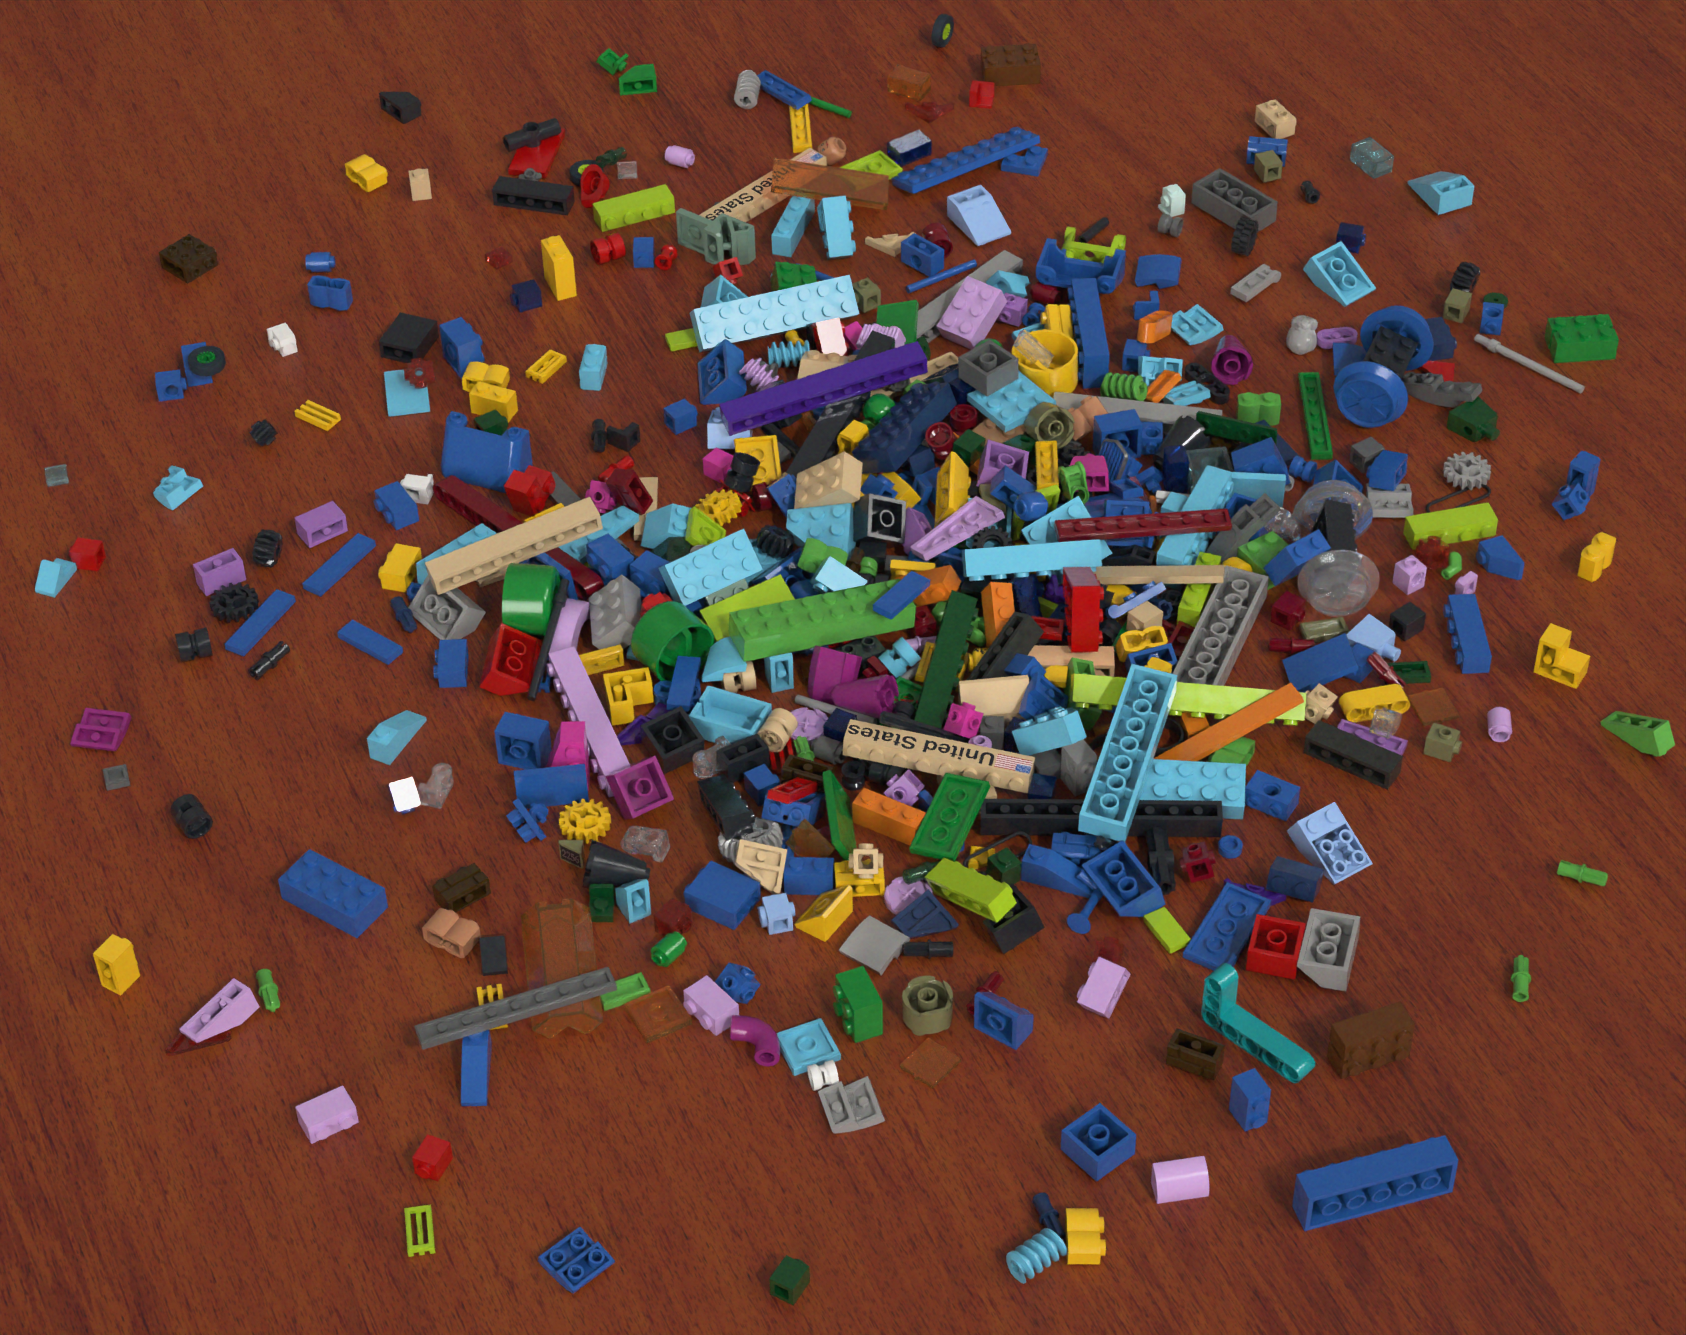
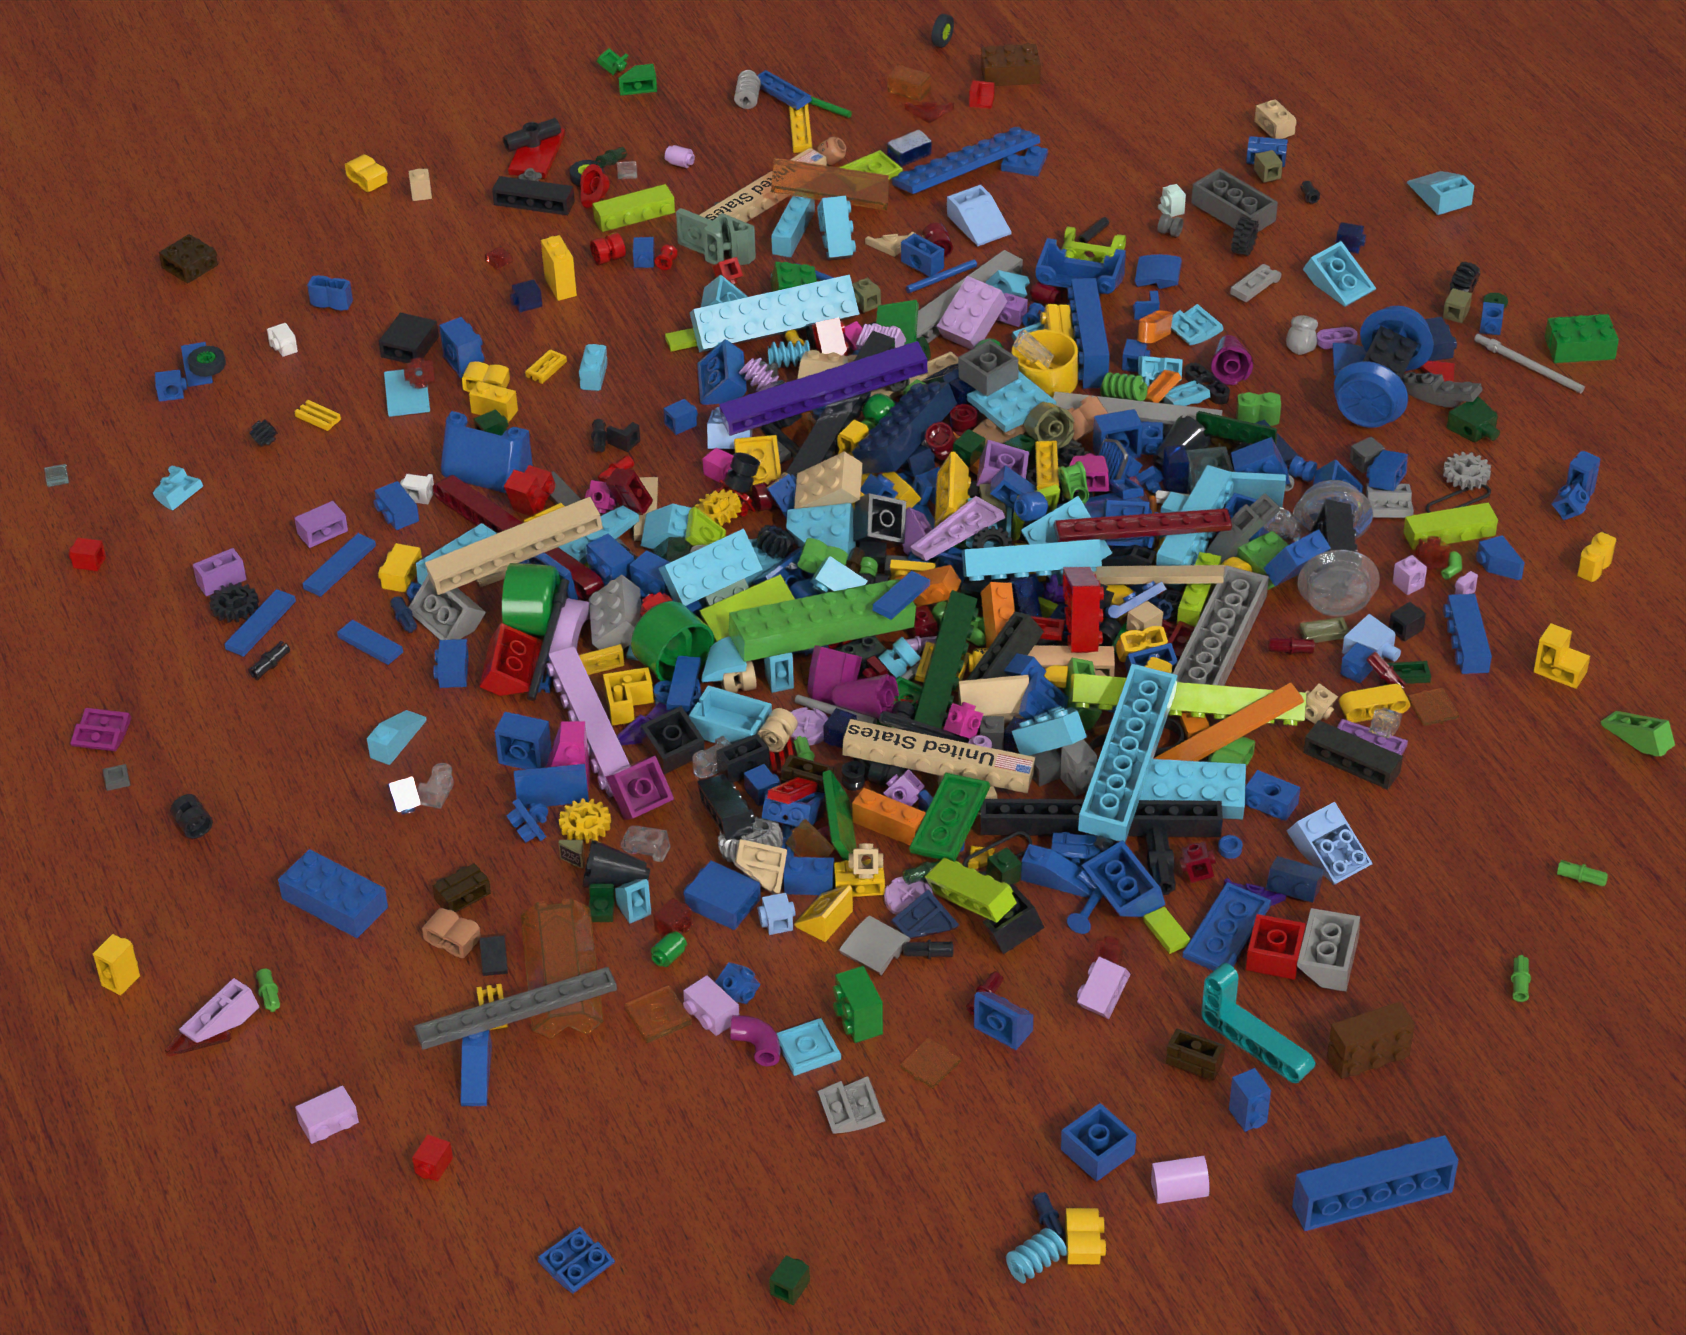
medium azure slope [35,558,77,598] -> none
black wheel [175,627,213,662] -> none
black gear [252,529,283,567] -> none
blue brick [305,252,336,272] -> none
black slope [379,92,422,124] -> none
lime tile [404,1205,435,1257] -> none
bright green tile [597,972,651,1011] -> none
white wheel [807,1060,839,1091] -> none
dark grey brick [811,735,846,764] -> none
olive brick [902,976,953,1036] -> none
clear blue brick [1028,773,1057,799] -> none
dark red brick [1271,591,1306,631] -> none
blue tile [1282,633,1359,693] -> none
green tile [1298,372,1333,460] -> none
clear light blue brick [1350,137,1394,179] -> none
olive brick [1424,723,1462,762] -> none
lavender brick [1487,707,1512,742] -> none

